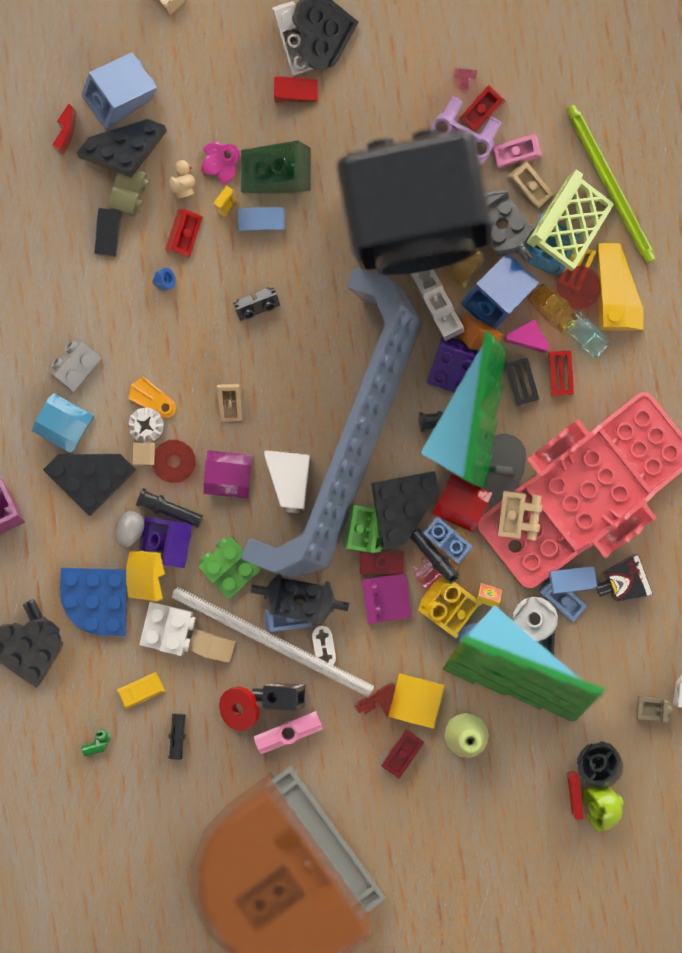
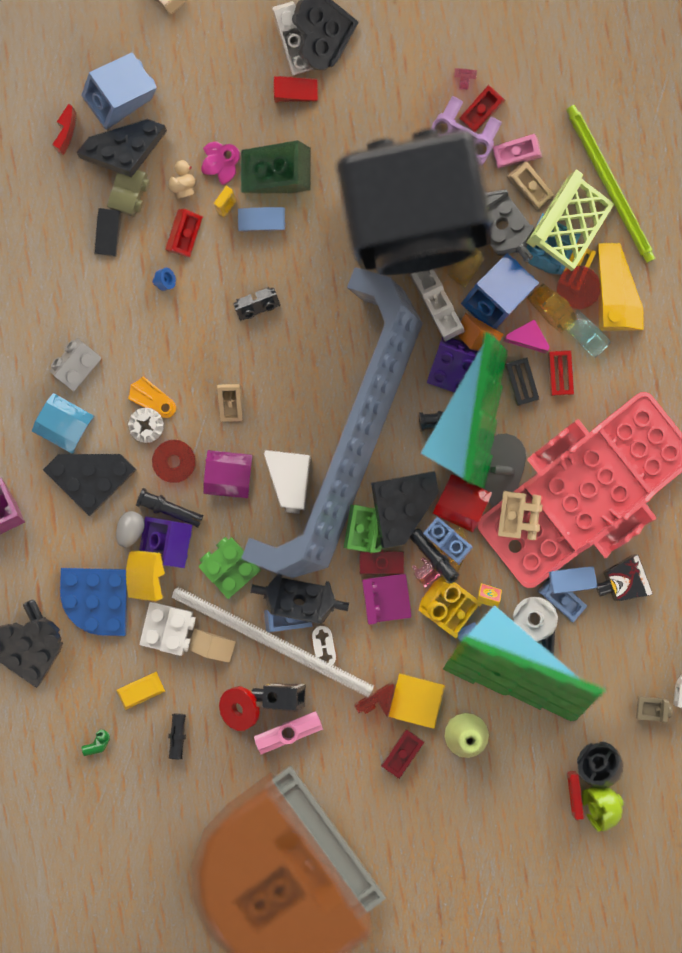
tan tile [132,442,155,465] -> none

